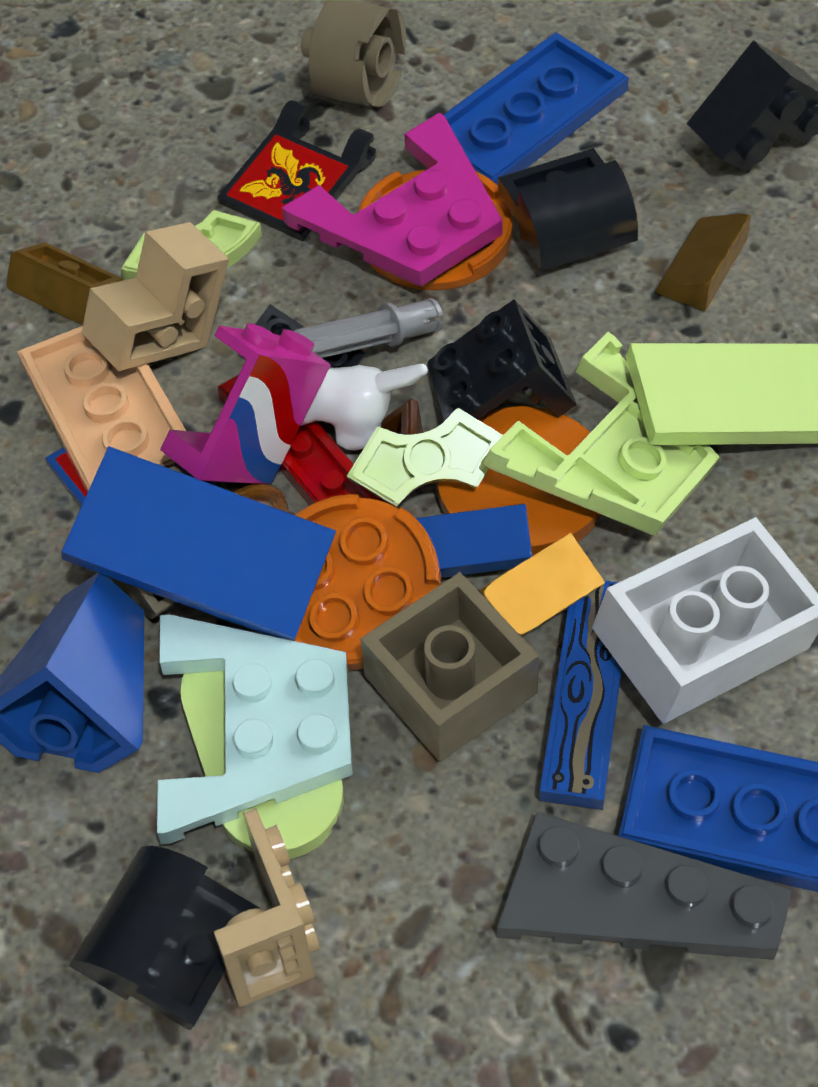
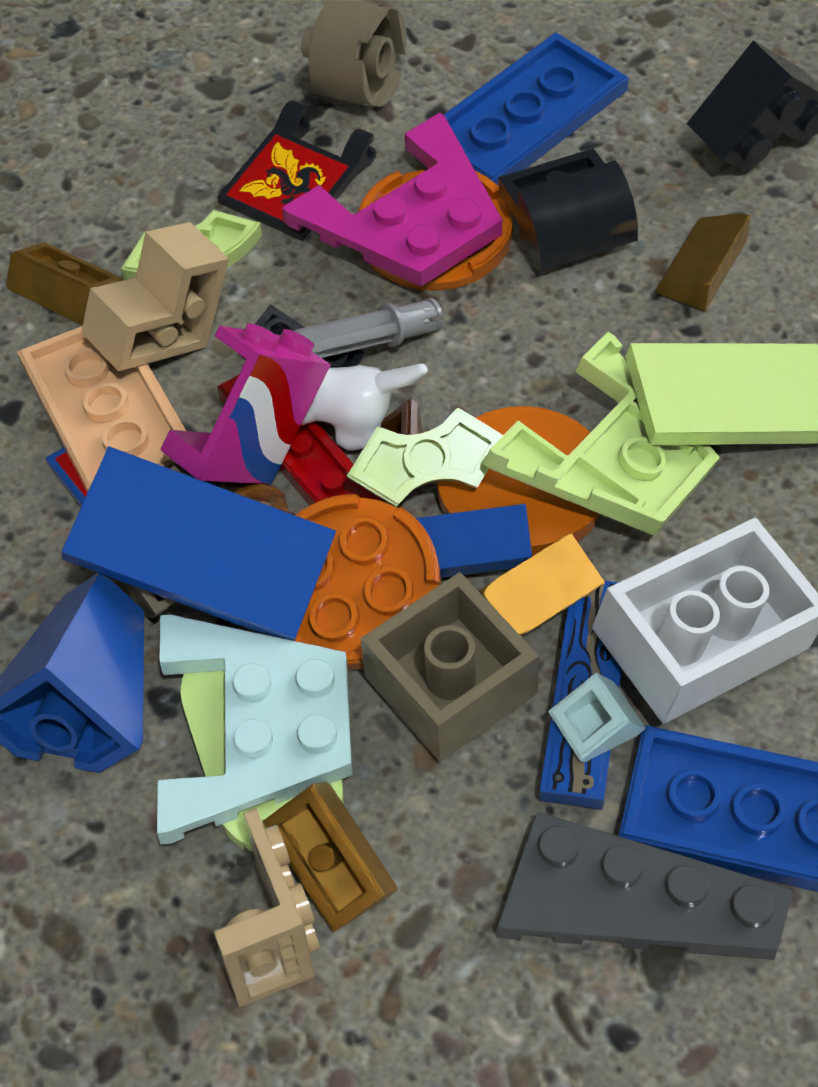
black brick [69,845,260,1031] -> none
black bracket [427,299,577,421] -> none
none -> pearl gold slope [262,782,398,932]
none -> light aqua slope [548,672,646,763]

